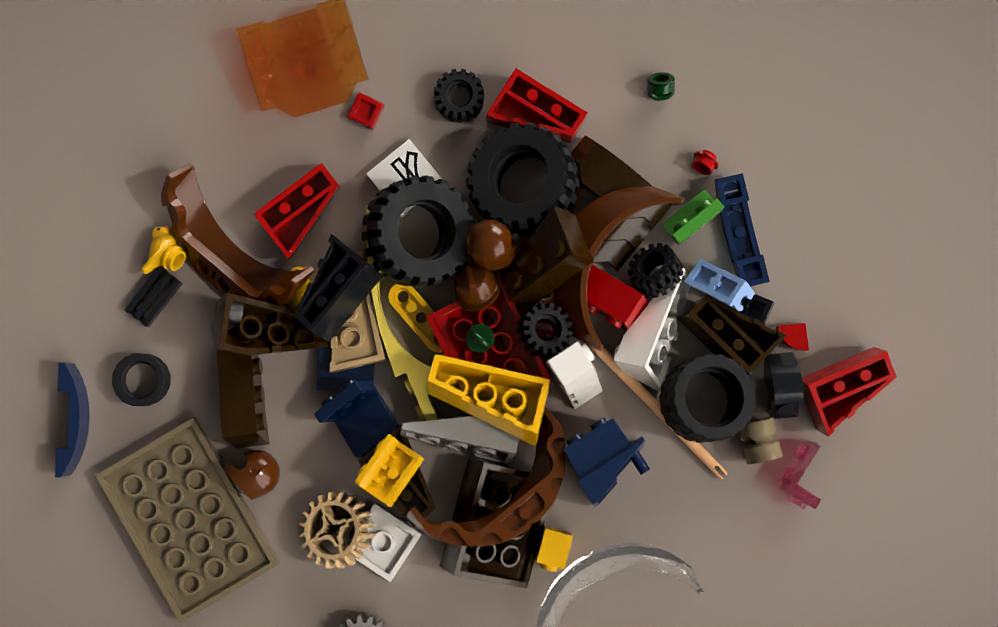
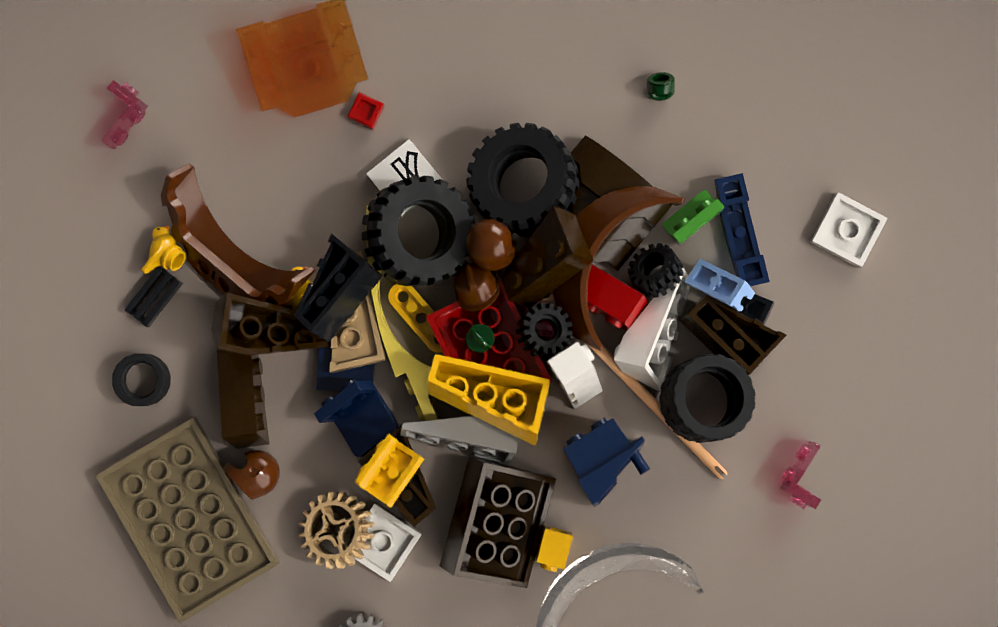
dark blue slope [55,363,90,477] -> none
red wedge [253,163,340,259] -> none
reddish brown windscreen [407,406,566,547] -> none
black tyre [434,69,484,123] -> none
red wedge [486,68,588,143] -> none
red plate [691,150,719,175] -> none
dark tan wheel [739,417,783,464] -> none
black brick [764,352,803,419] -> none
red tile [776,323,809,351] -> none
red wedge [802,347,897,437] -> none
none -> clear pink bracket [102,80,148,149]
none -> white tile [810,192,887,268]

